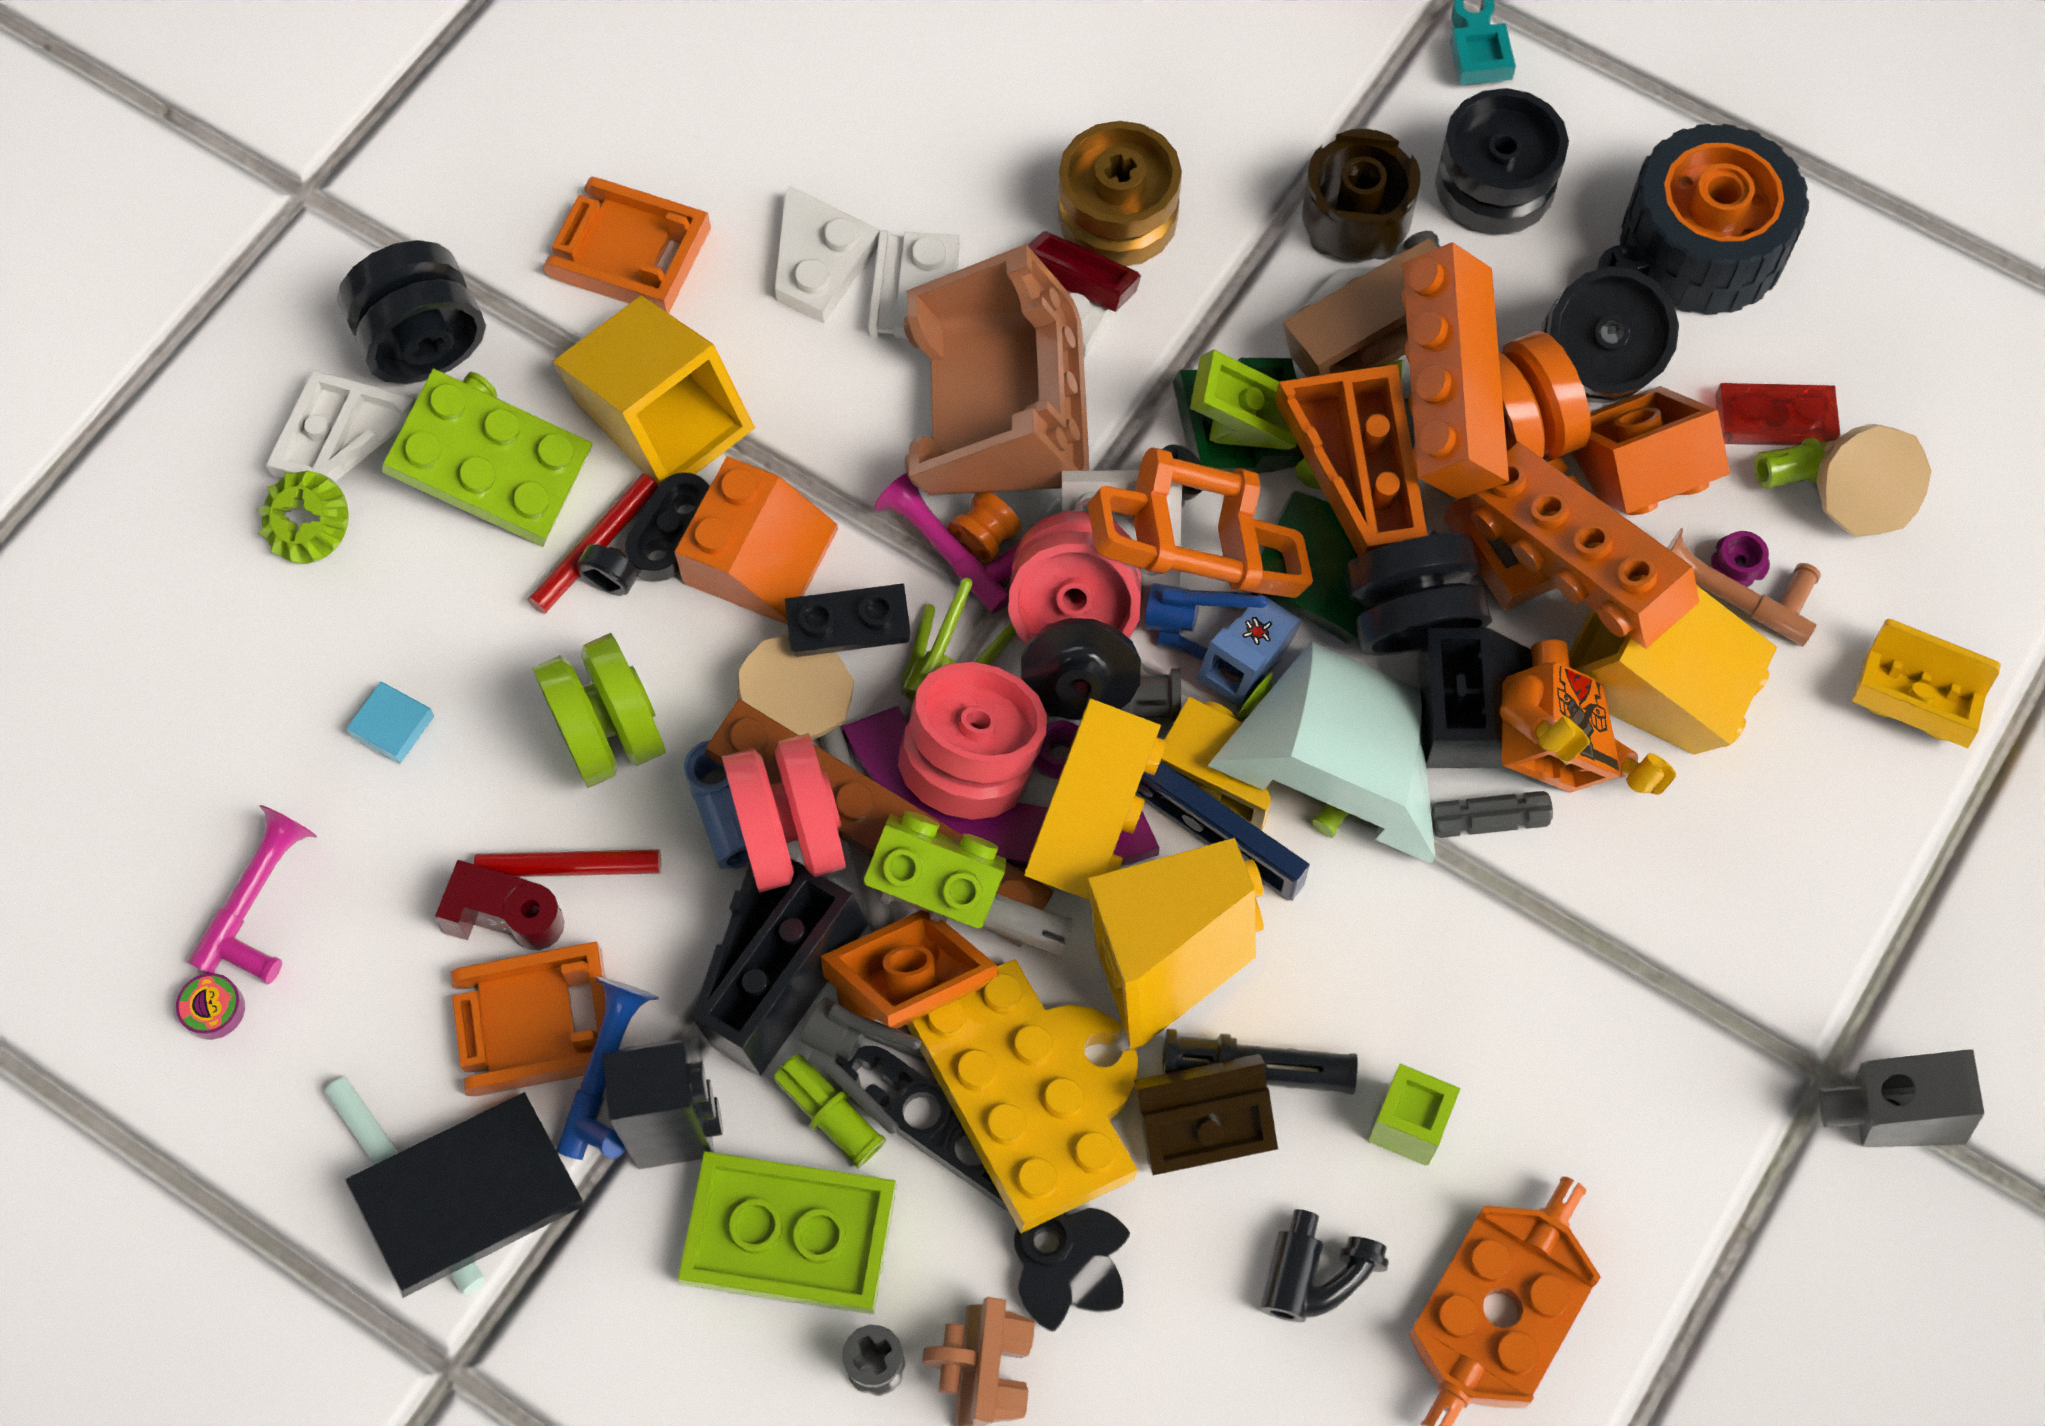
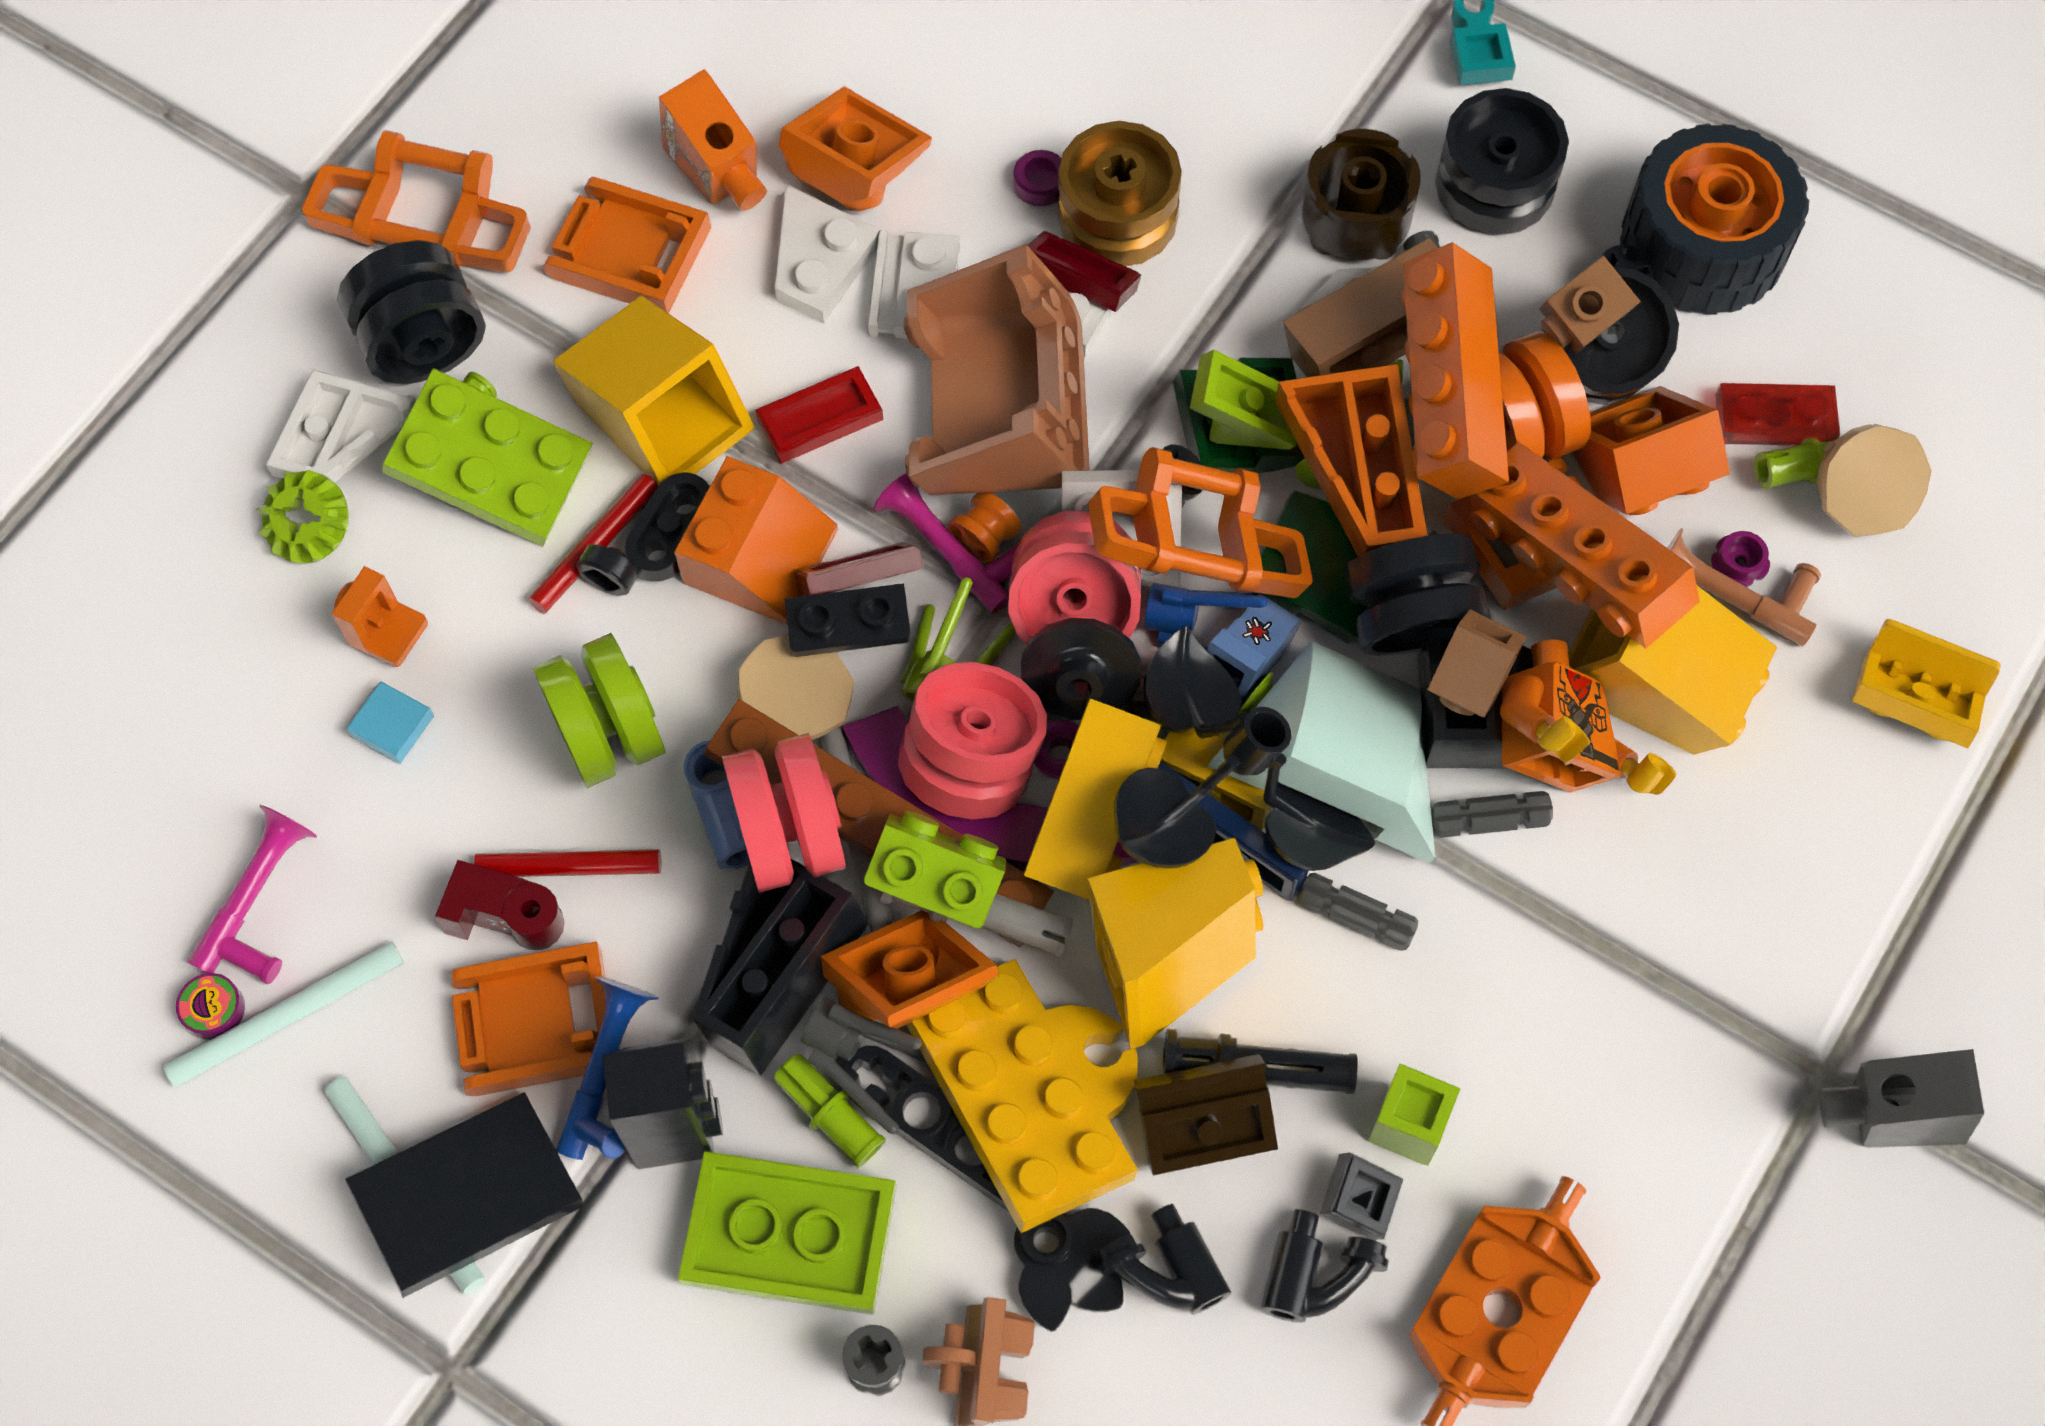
none -> light aqua bar [163,941,404,1088]
none -> orange bar [302,130,531,273]
none -> orange bracket [331,566,428,667]
none -> orange torso [659,69,767,211]
none -> red tile [755,366,884,464]
none -> orange slope [778,86,932,211]
none -> tile [794,542,924,596]
none -> magenta tile [1013,150,1062,207]
none -> black plant [1097,1204,1232,1315]
none -> black plant [1114,626,1376,871]
none -> dark grey axle [1298,873,1419,950]
none -> black tile [1319,1152,1404,1240]
none -> medium nougat brick [1427,609,1527,718]
none -> medium nougat brick [1539,255,1641,354]

